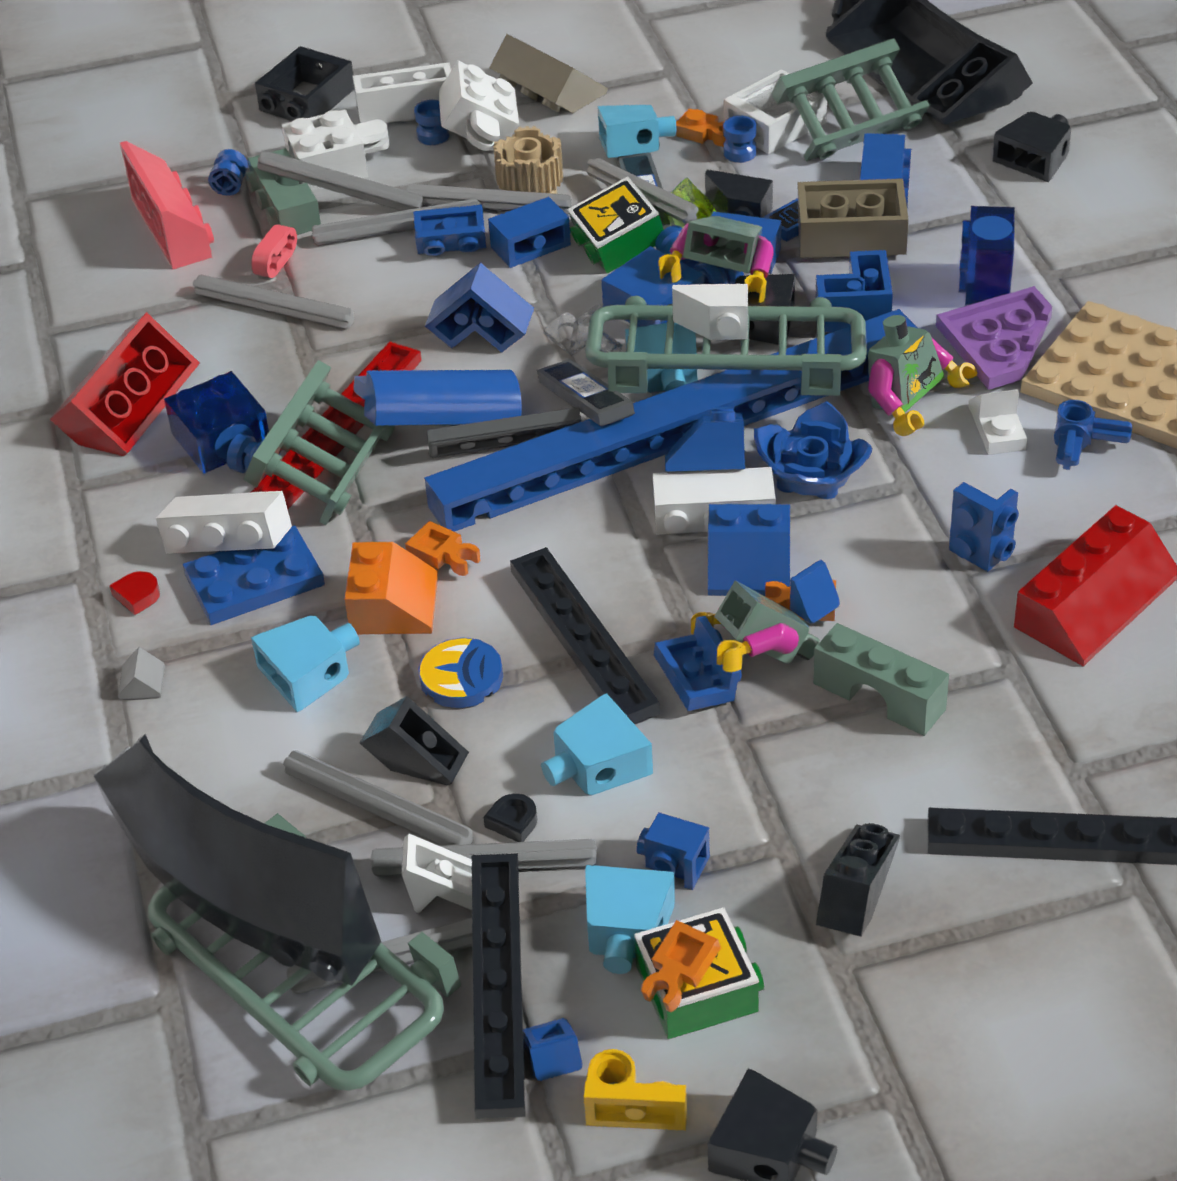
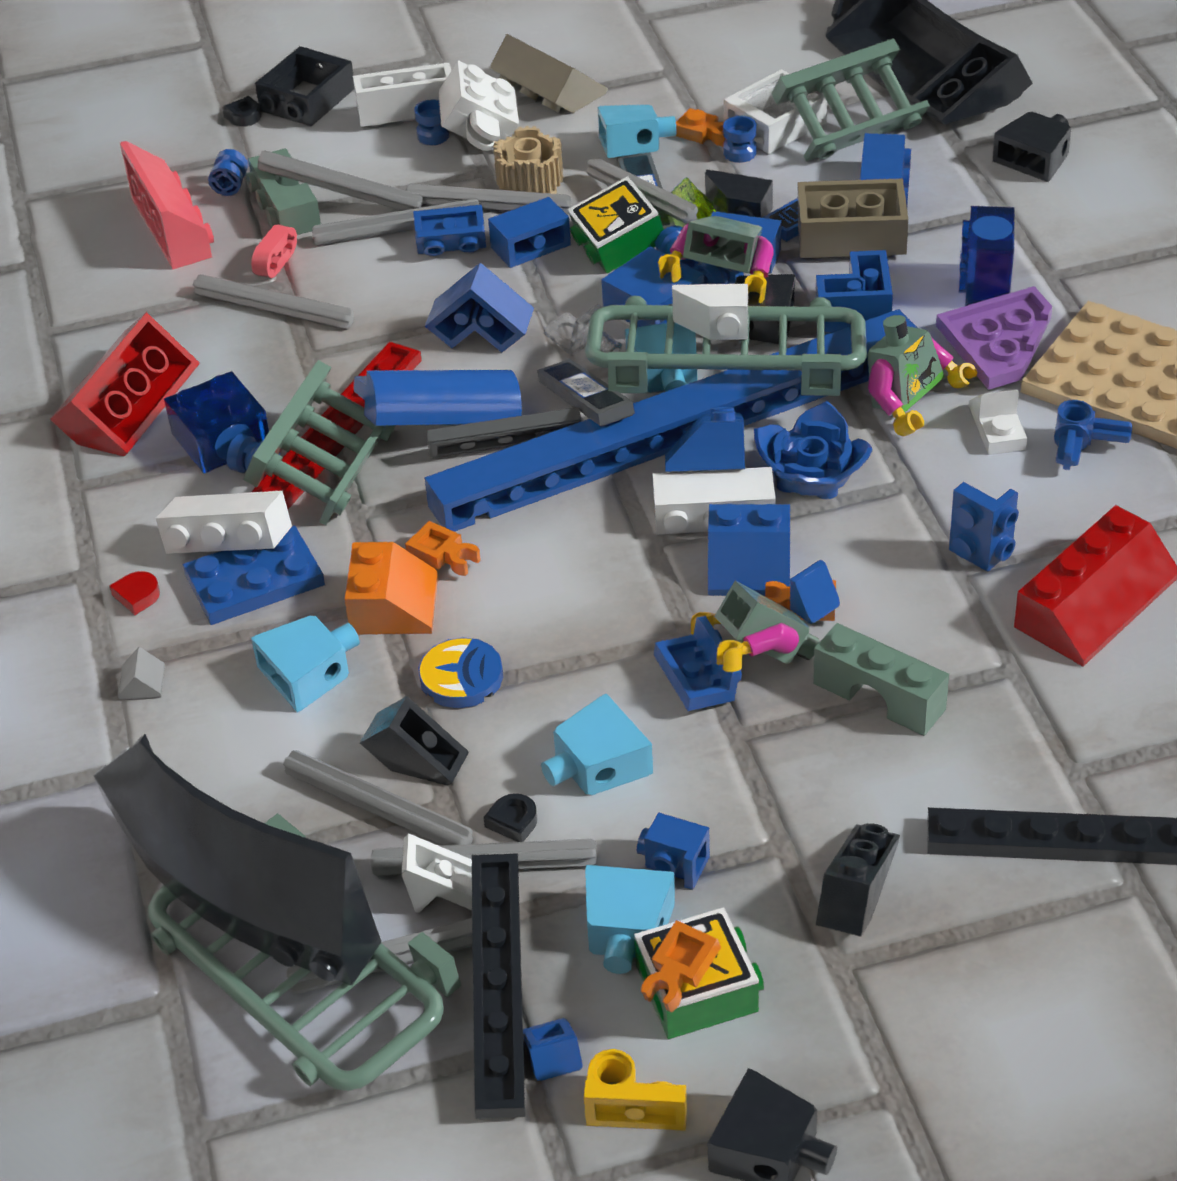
white brick [282,109,389,191] -> none
black plate [510,547,660,724] -> none
none -> black tile [222,96,261,127]

